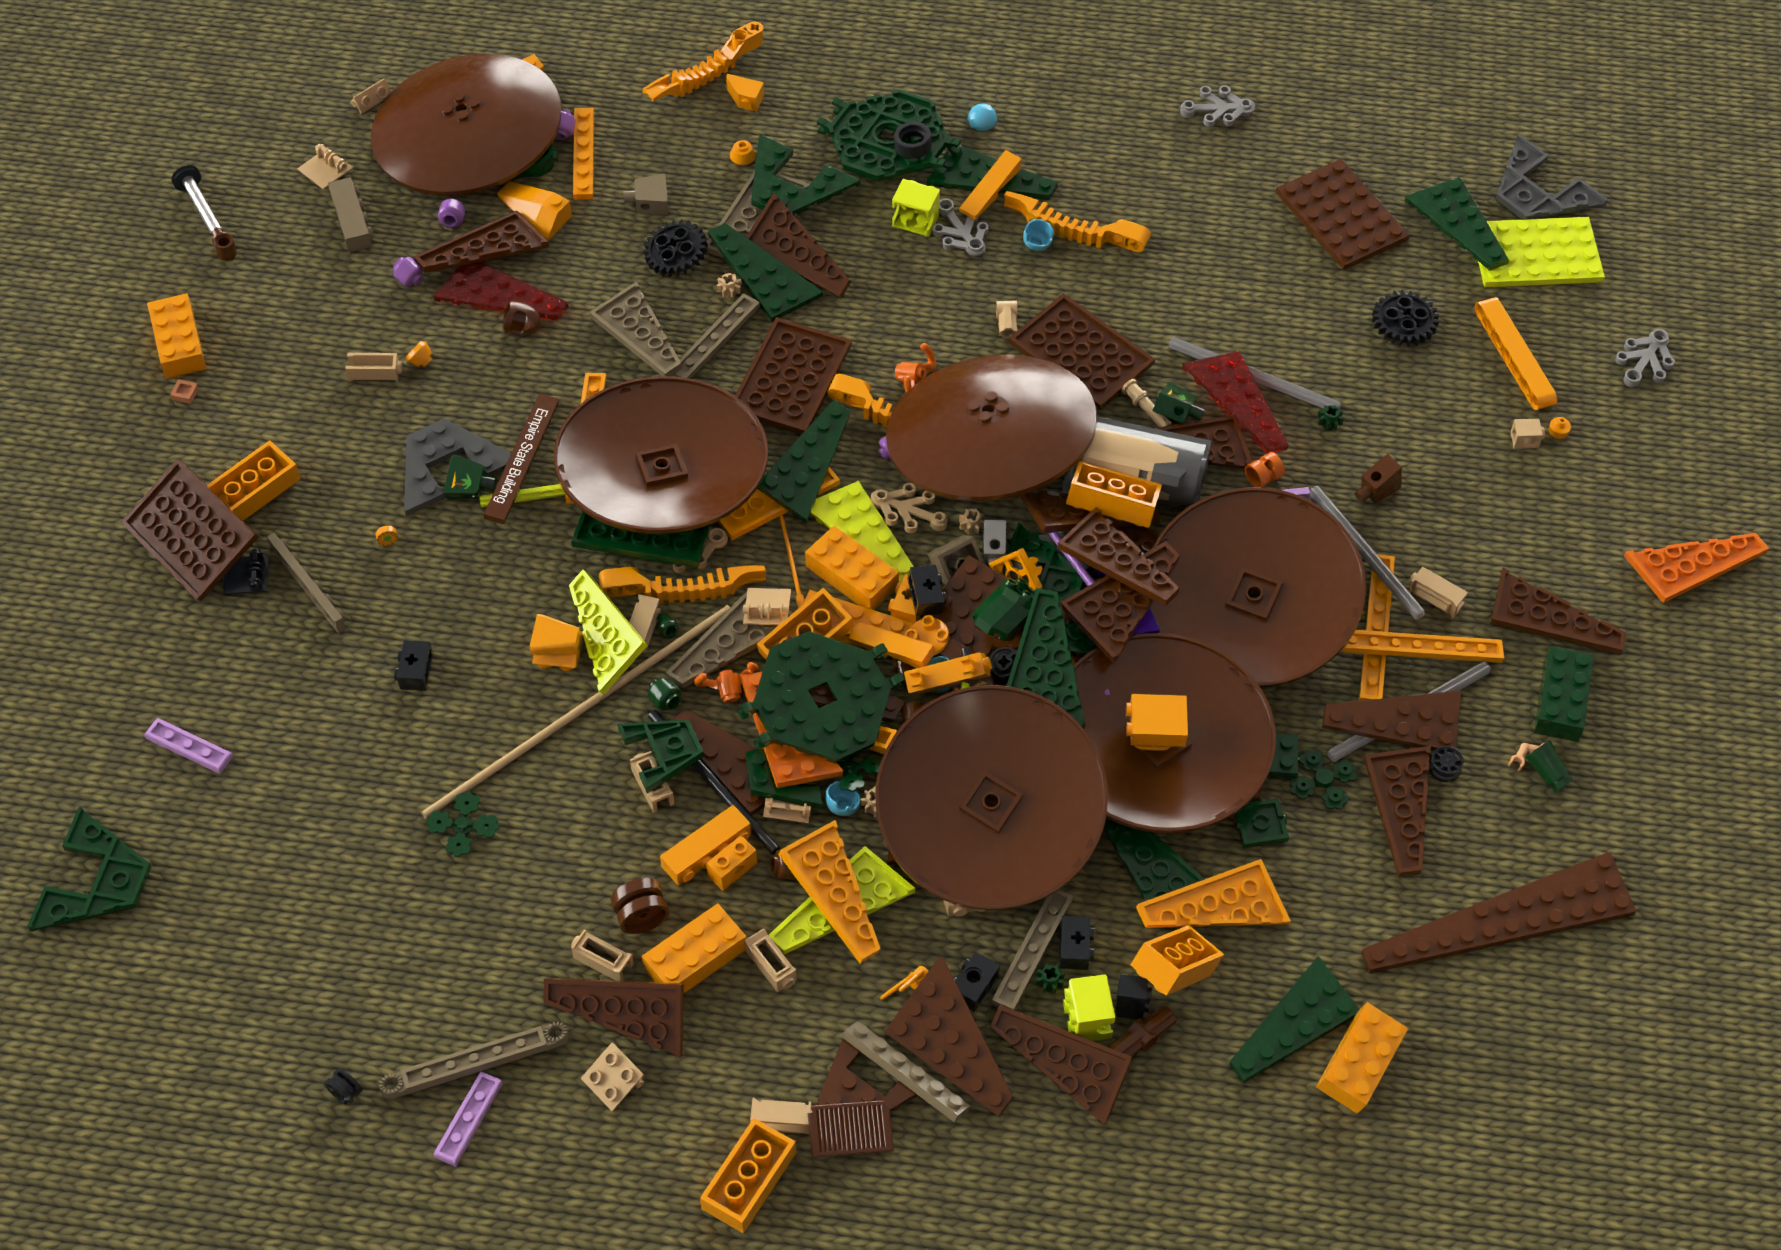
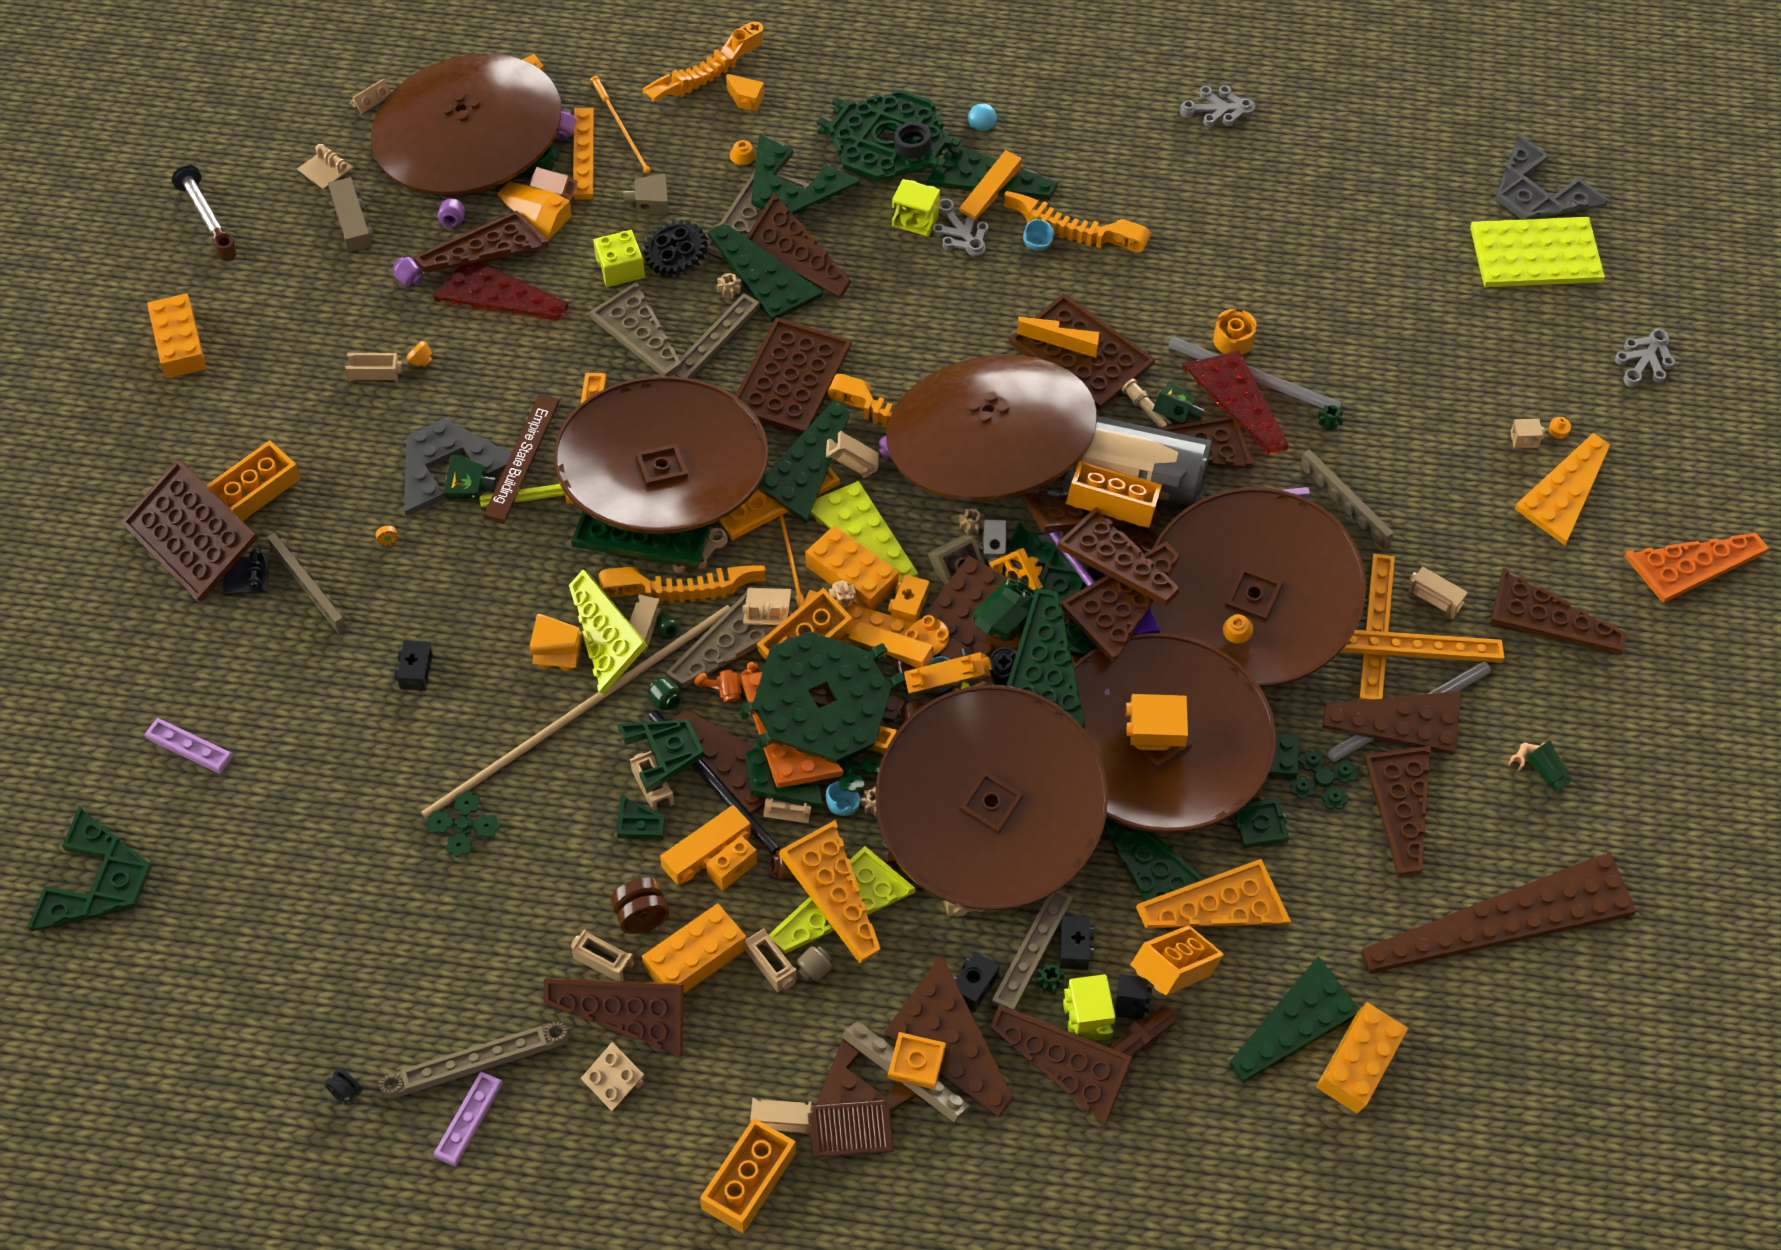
nougat plate [170,379,199,404] -> none
reddish brown piece [502,300,541,336] -> none
tan plant [870,483,948,533] -> none
light orange plant [880,966,929,1000] -> none
orange piece [895,343,936,392] -> none
black brick [907,565,947,616] -> none
tan piece [996,301,1017,339] -> none
orange wheel [1245,452,1285,488] -> none
reddish brown plate [1276,159,1410,270] -> none
light grey axle [1309,486,1425,620] -> none
reddish brown torso [1355,454,1402,503] -> none
black gear [1372,290,1439,347] -> none
dark green wing [1405,177,1509,270] -> none
black wheel [1429,746,1464,783] -> none
light orange beam [1475,297,1557,411] -> none
dark green brick [1534,646,1594,742] -> none
none -> brick [530,167,578,200]
none -> light orange piece [590,76,651,174]
none -> neon yellow piece [593,230,645,288]
none -> dark green wing [617,795,665,840]
none -> dark tan head [797,946,833,981]
none -> tan window [826,431,879,479]
none -> tan gear [829,581,856,608]
none -> light orange tile [887,1032,946,1090]
none -> light orange slope [1017,317,1099,358]
none -> light orange brick [1213,309,1256,358]
none -> light orange cone [1223,614,1253,644]
none -> dark tan plate [1300,449,1394,549]
none -> light orange wing [1515,433,1610,546]

